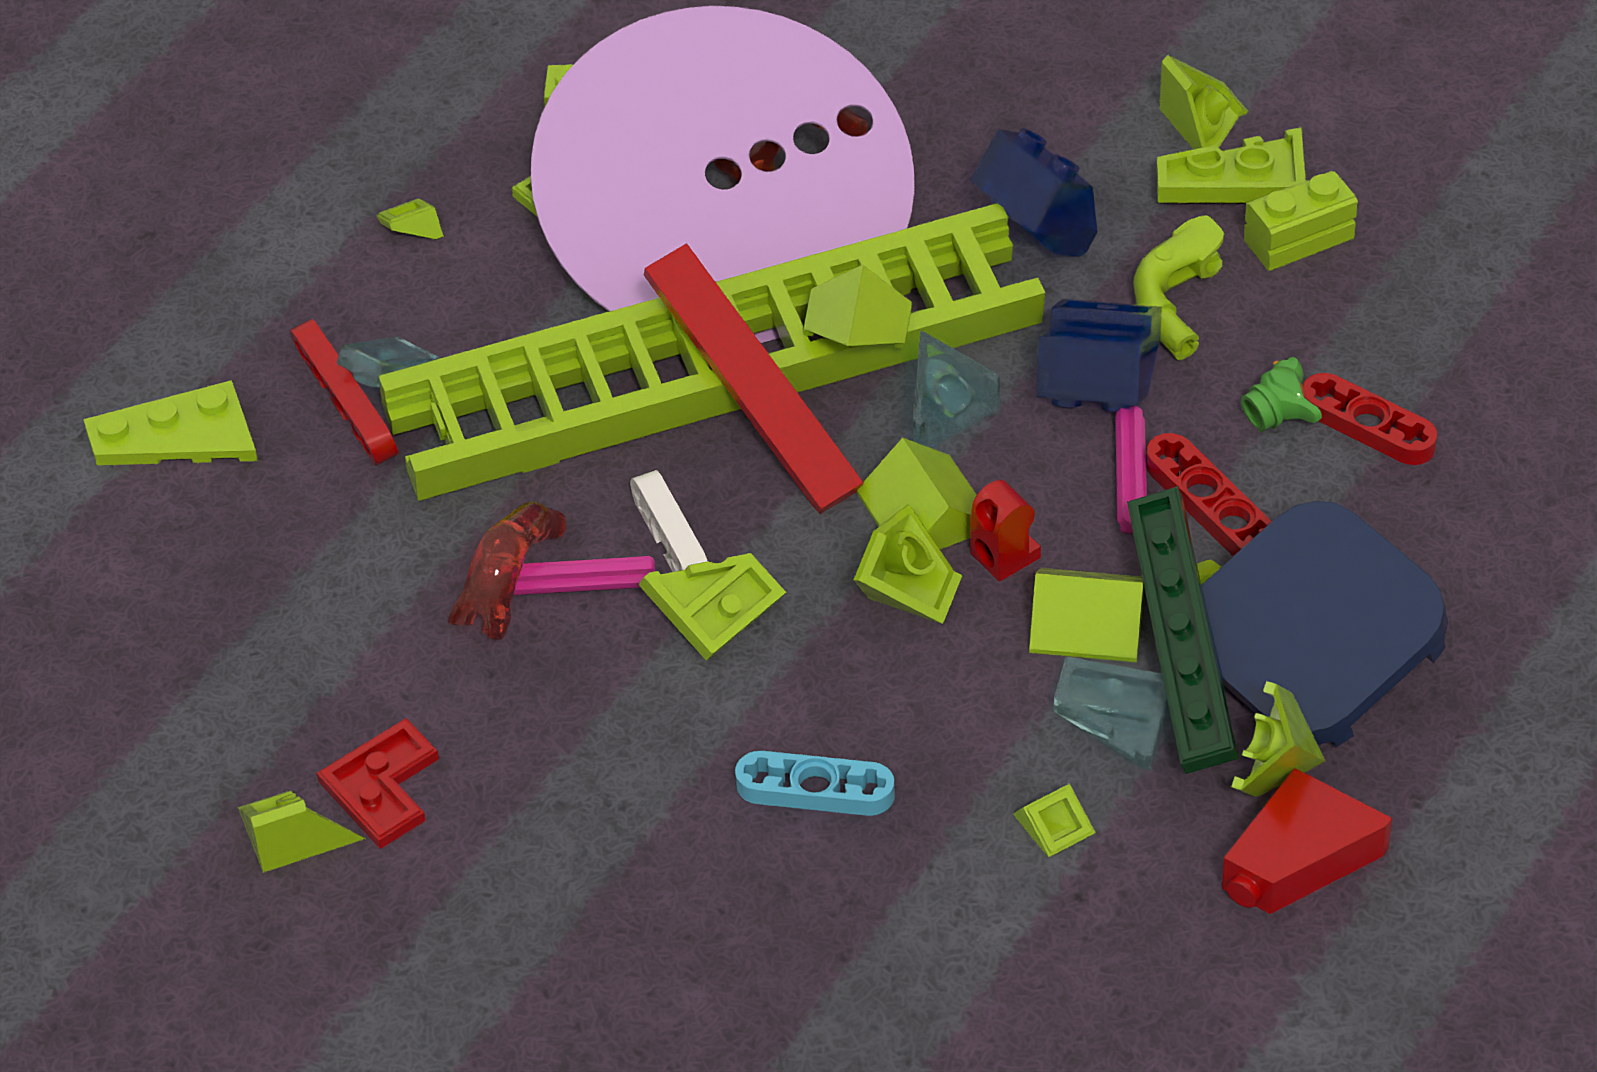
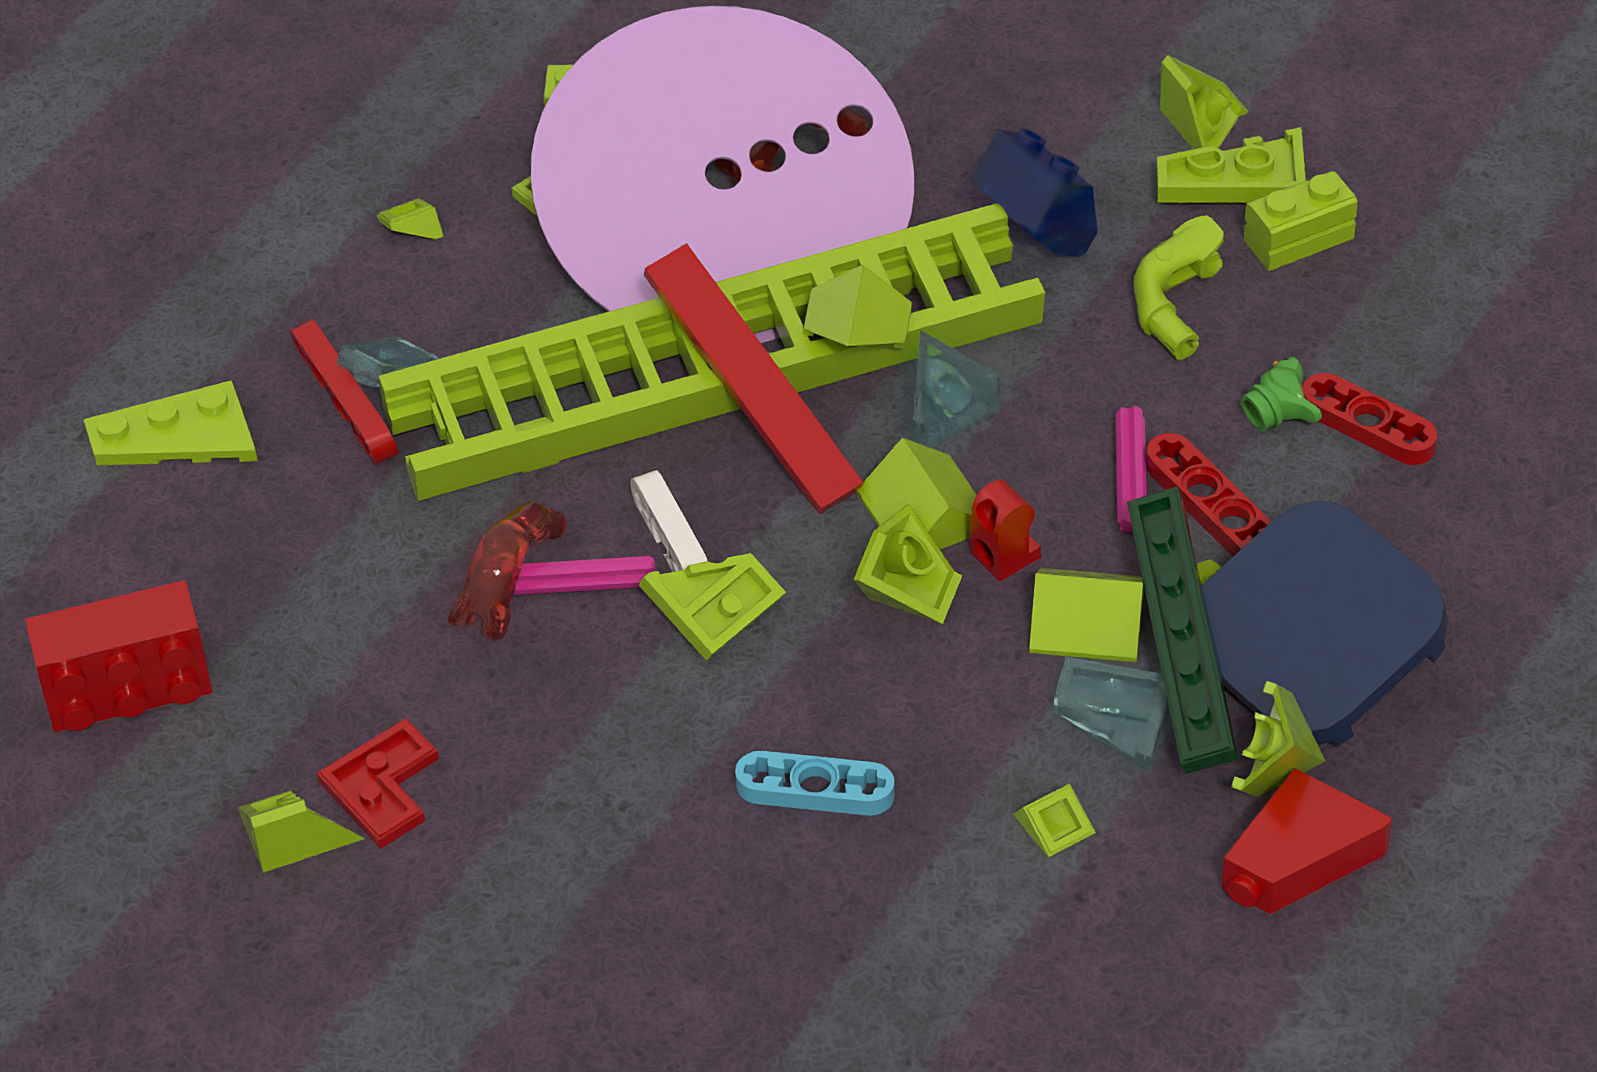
clear blue piece [1037,299,1162,411] -> none
none -> red brick [25,580,213,732]

